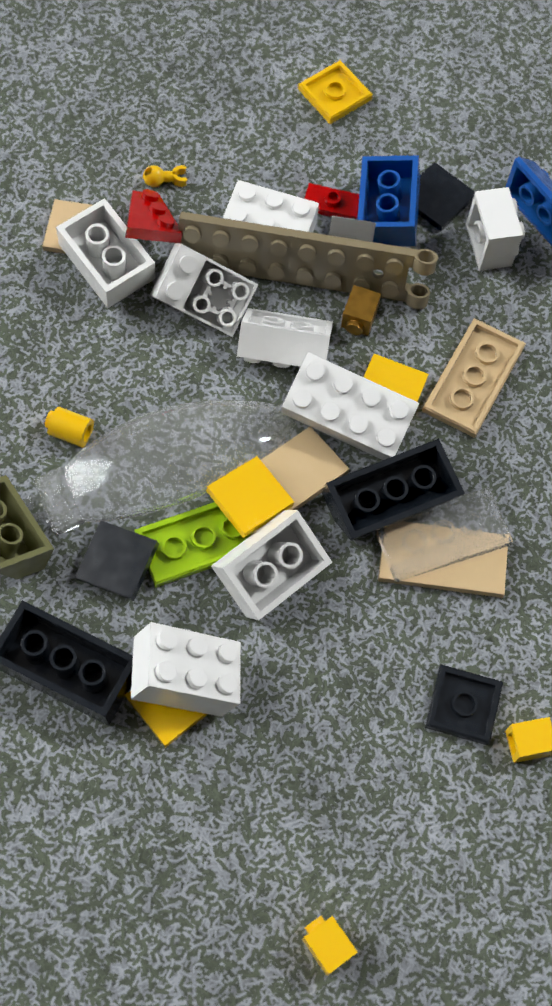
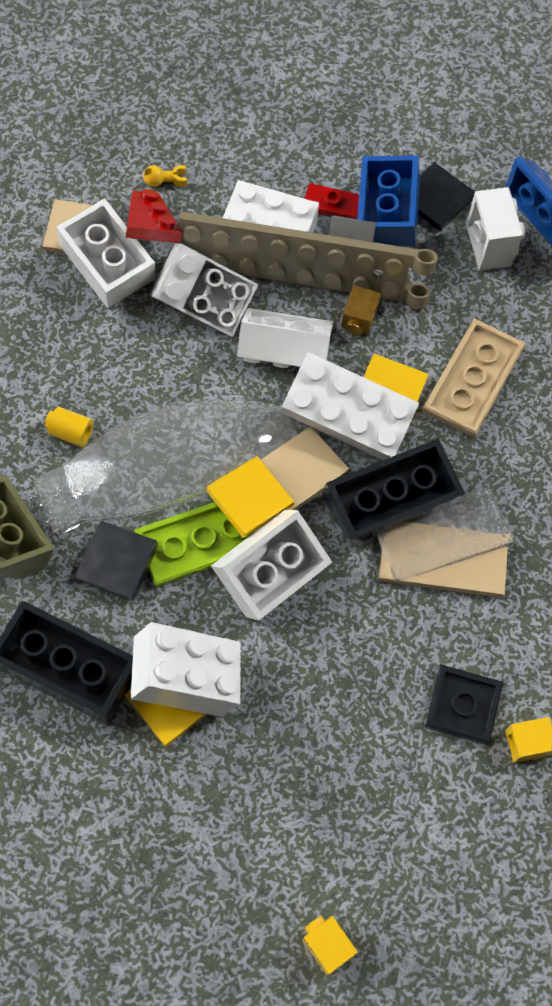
yellow tile [298,60,373,124] -> none

